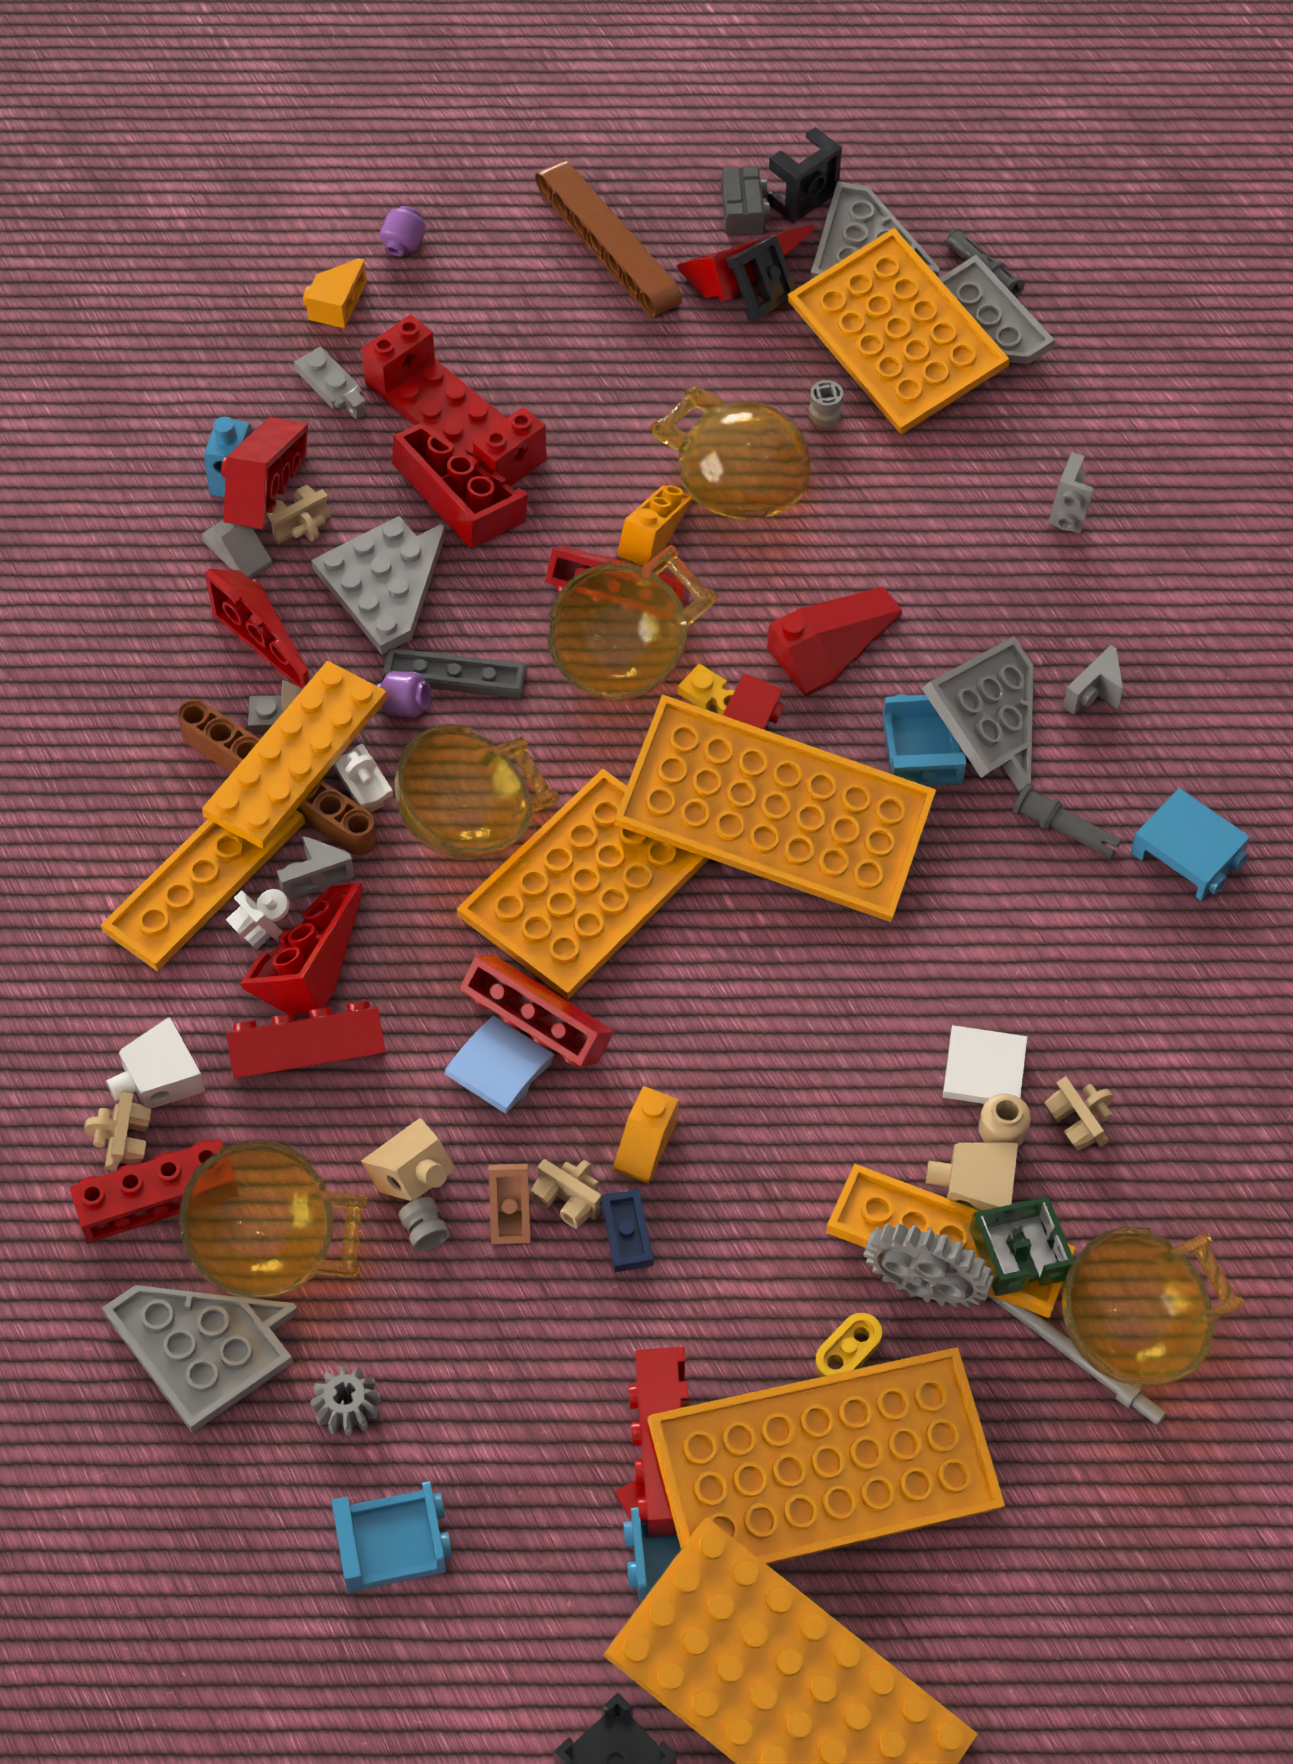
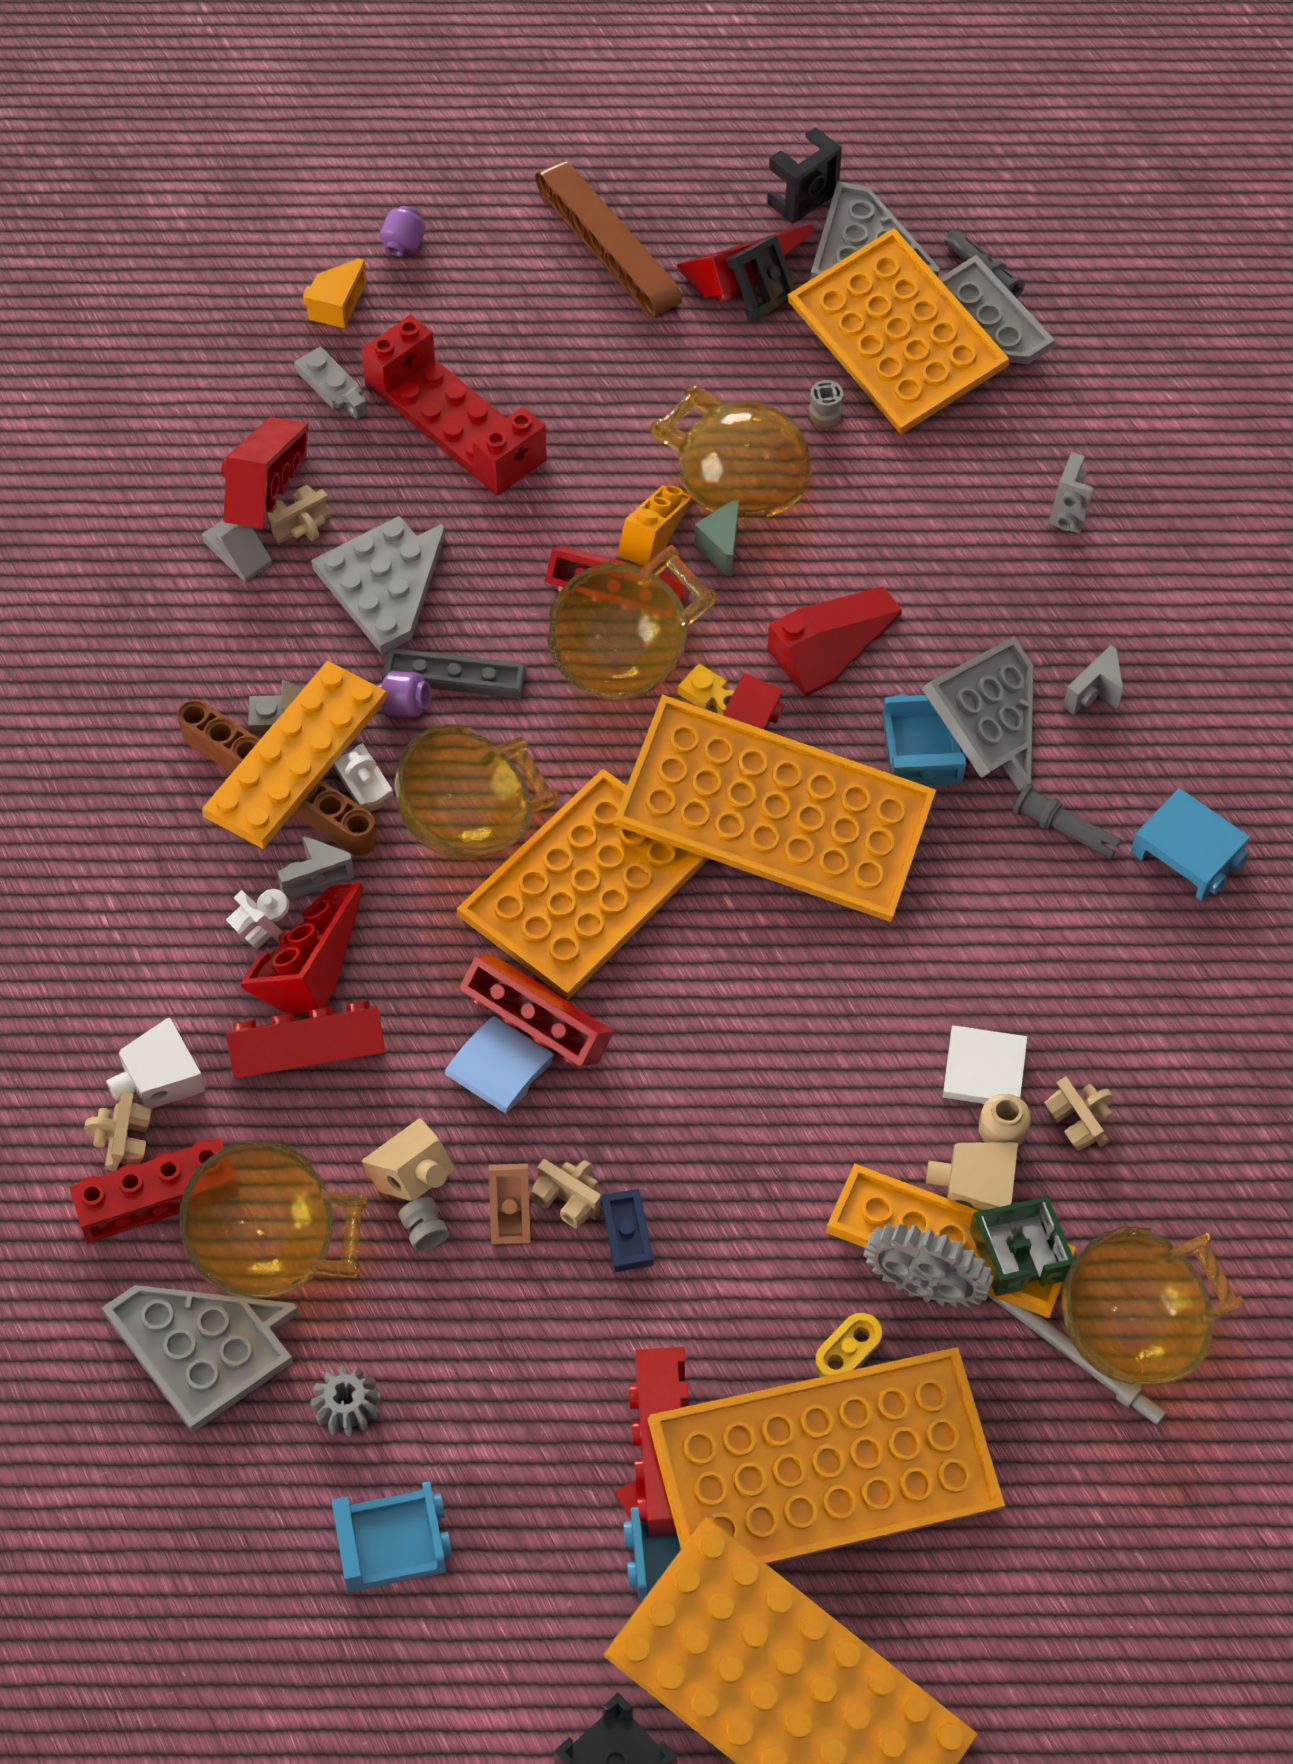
light orange plate [101,810,305,972] -> none
dark azure torso [204,416,253,497] -> none
red wedge [205,569,310,689] -> none
red wedge [392,423,529,549] -> none
light orange slope [613,1086,679,1184] -> none
dark grey brick [721,166,770,236] -> none
none -> sand green slope [694,500,739,576]

